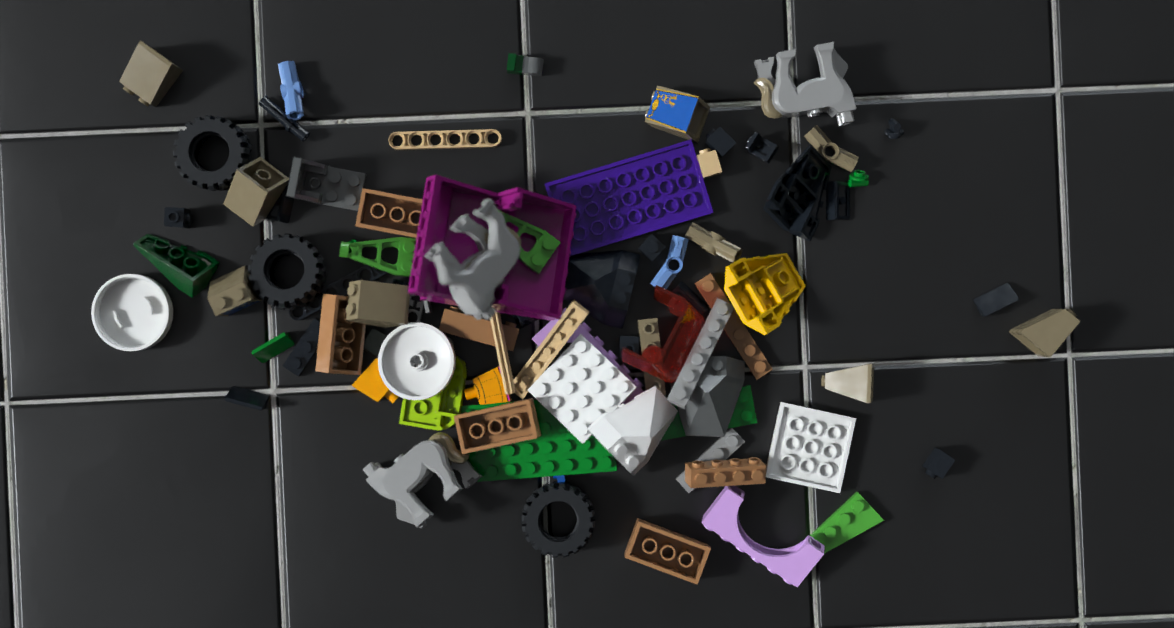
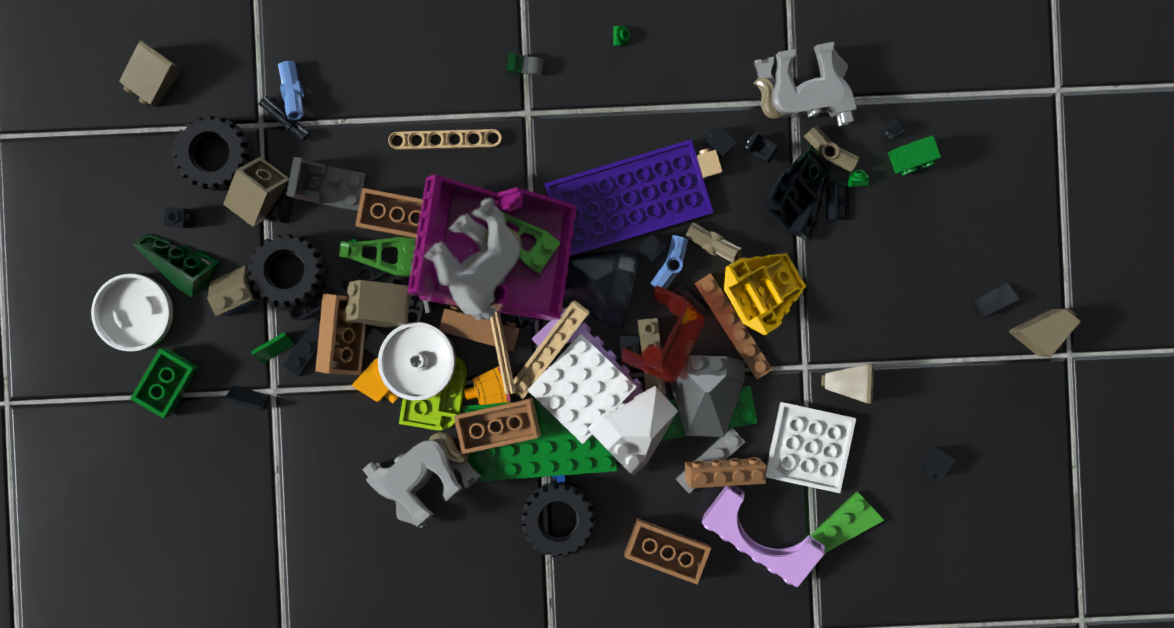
slope [645,85,710,143] -> none
light grey plate [667,298,734,409] -> none
none -> green brick [130,348,199,419]
none -> green plate [613,26,630,46]
none -> green brick [888,135,941,176]

